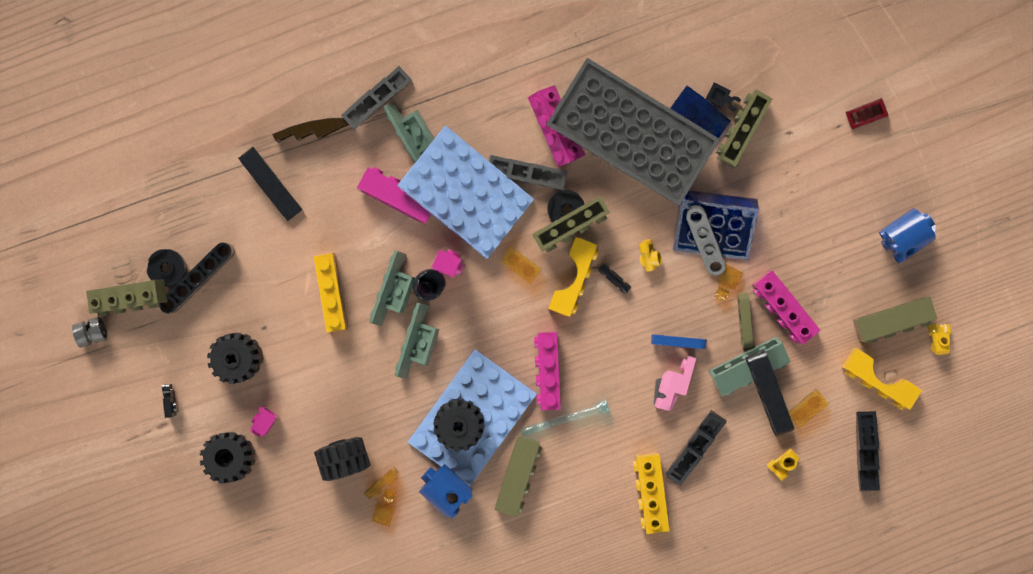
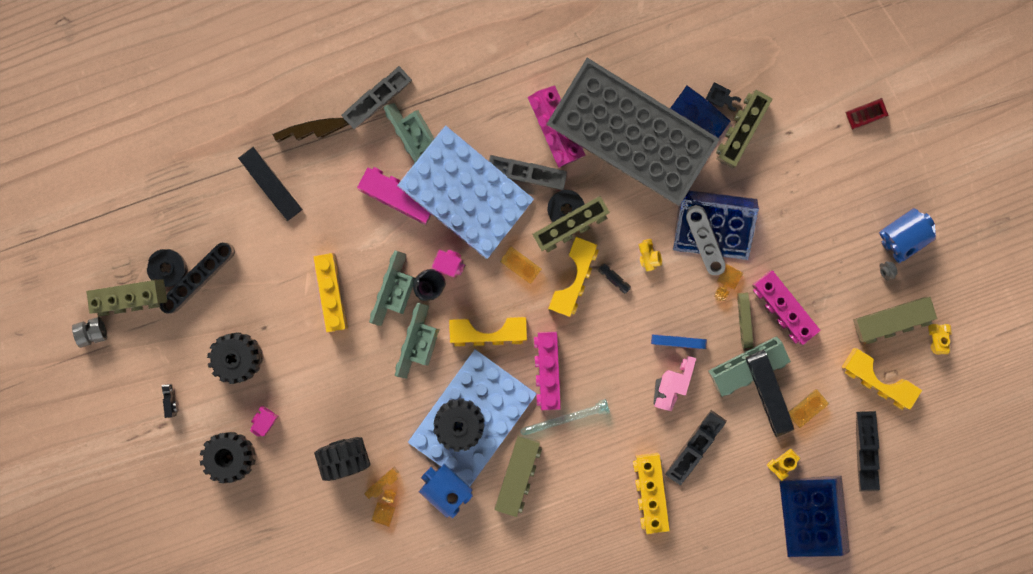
none -> yellow arch [449,317,527,346]
none -> clear blue slope [779,475,850,557]
none -> dark grey plate [879,261,898,281]

